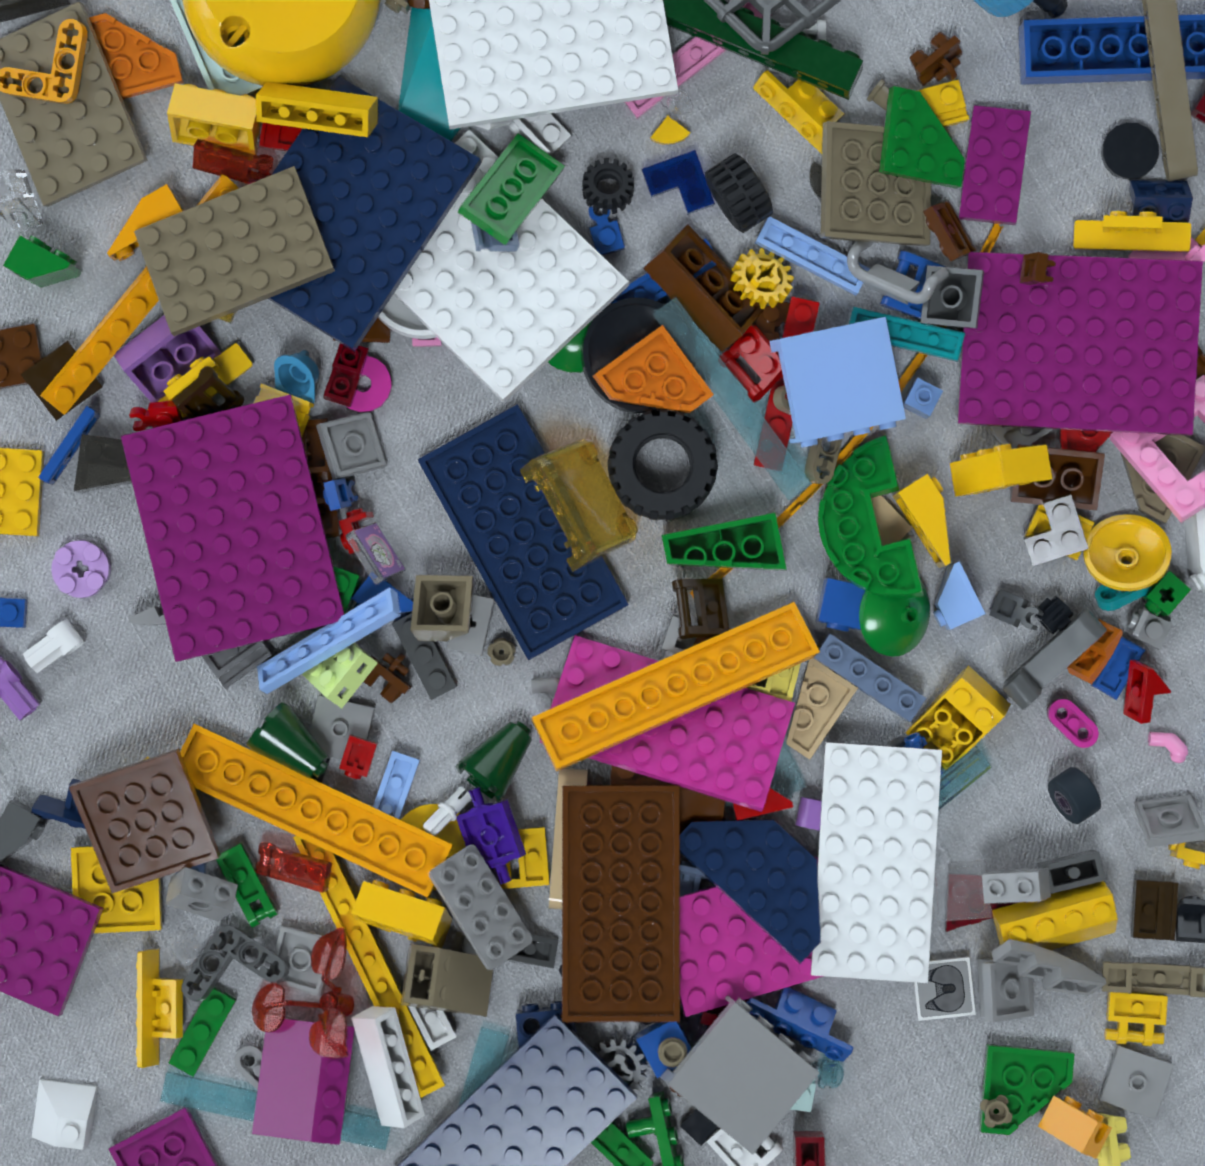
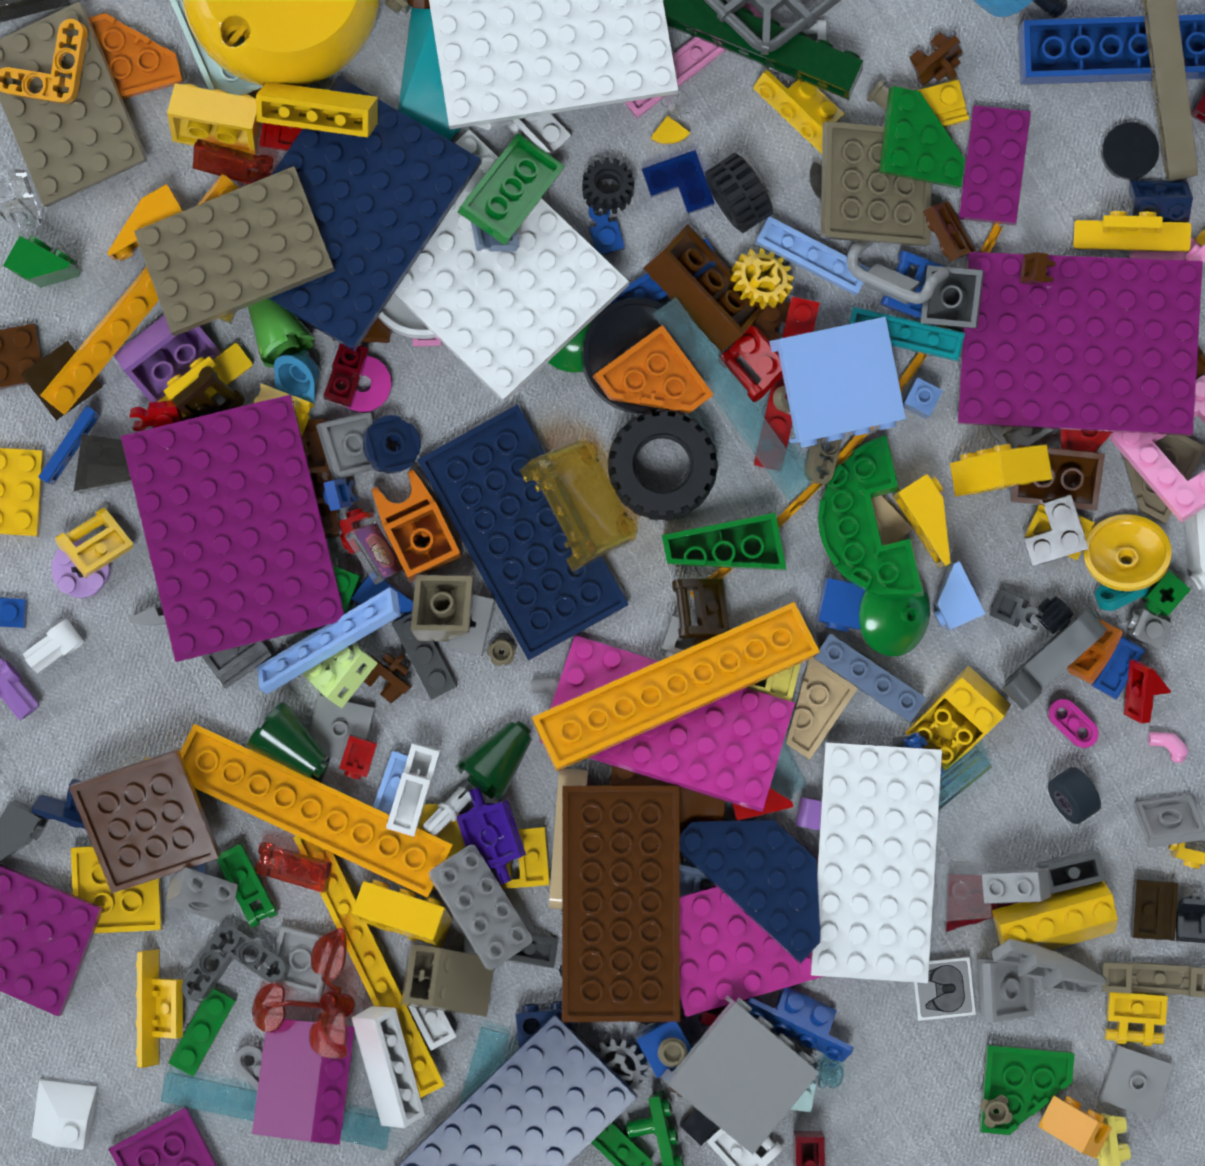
none -> yellow plate [55,507,134,578]
none -> bright green cone [248,299,315,368]
none -> dark blue plate [363,415,421,474]
none -> orange brick [371,469,461,583]
none -> white slope [386,742,441,836]

